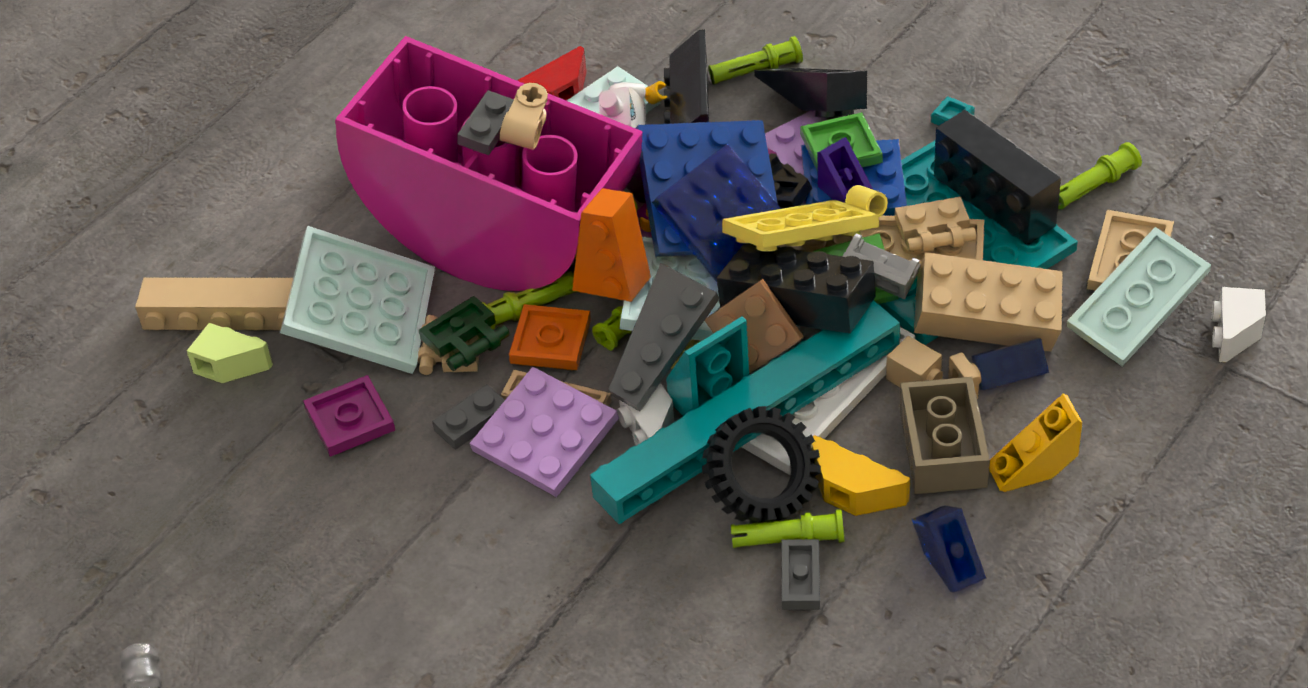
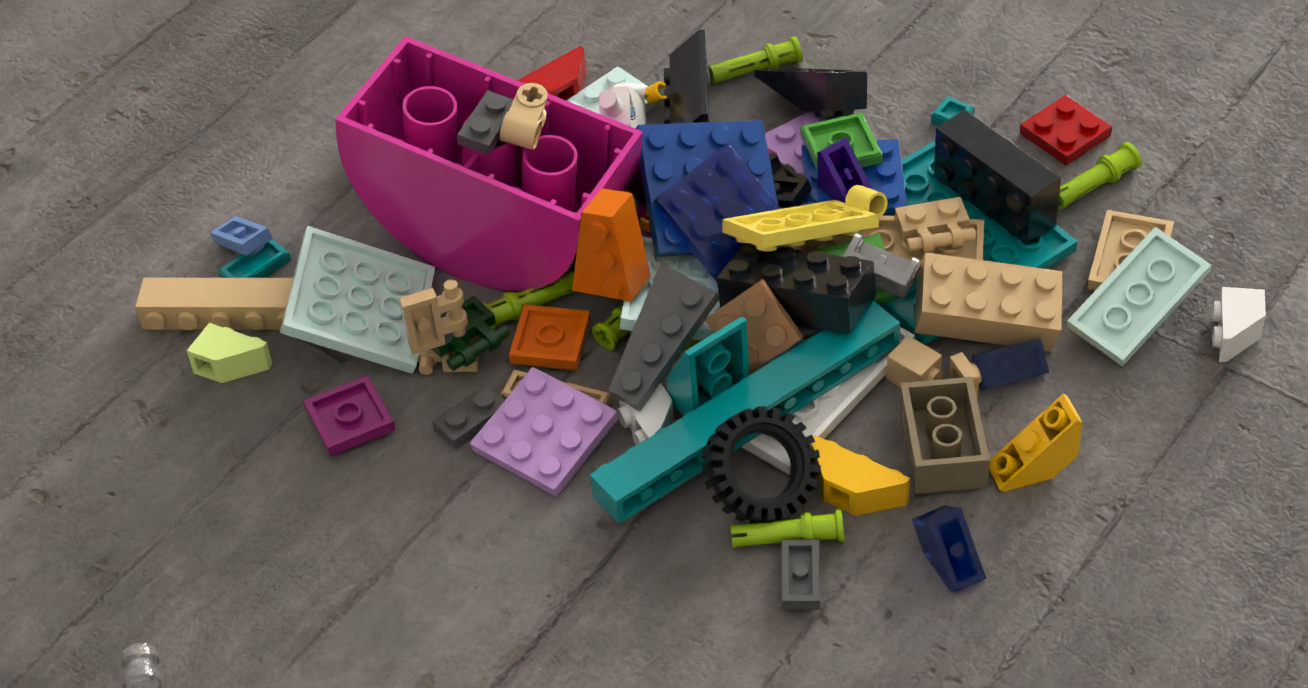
none -> medium blue plate [210,216,273,256]
none -> teal tile [217,239,291,278]
none -> tan plate [399,279,468,355]
none -> red plate [1020,95,1112,165]

